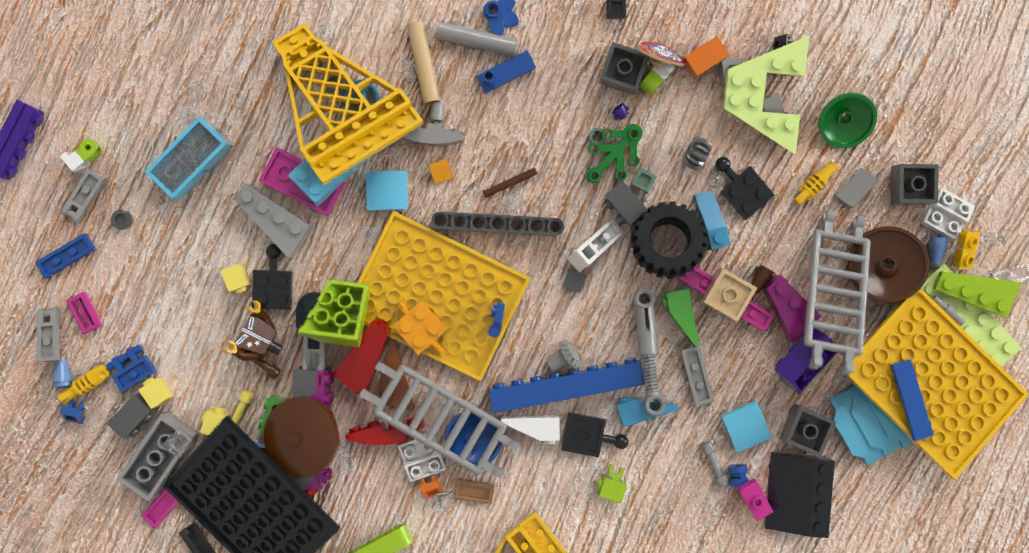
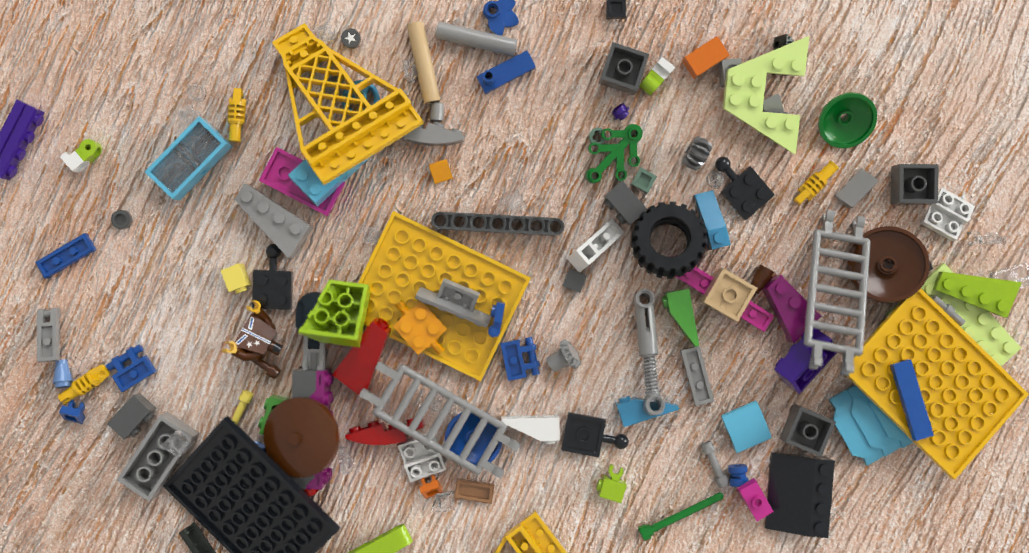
light grey plate [60,169,107,225] -> none
dark pink tile [66,292,103,335] -> none
light yellow brick [138,377,173,409] -> none
dark pink tile [141,489,179,529] -> none
light yellow brick [200,407,230,435] -> none
medium azure slope [366,171,408,211] -> none
dark orange wing [379,338,415,410] -> none
reddish brown bar [483,167,537,198] -> none
blue brick [489,358,645,413] -> none
shield [638,42,685,69] -> none
medium blue cone [928,236,949,264] -> none
yellow hinge [952,229,980,270] -> none
none -> yellow hinge [227,88,246,142]
none -> dark grey tile [341,28,361,49]
none -> light grey bracket [415,278,491,327]
none -> blue plate [500,337,540,381]
none -> green piece [638,493,724,542]

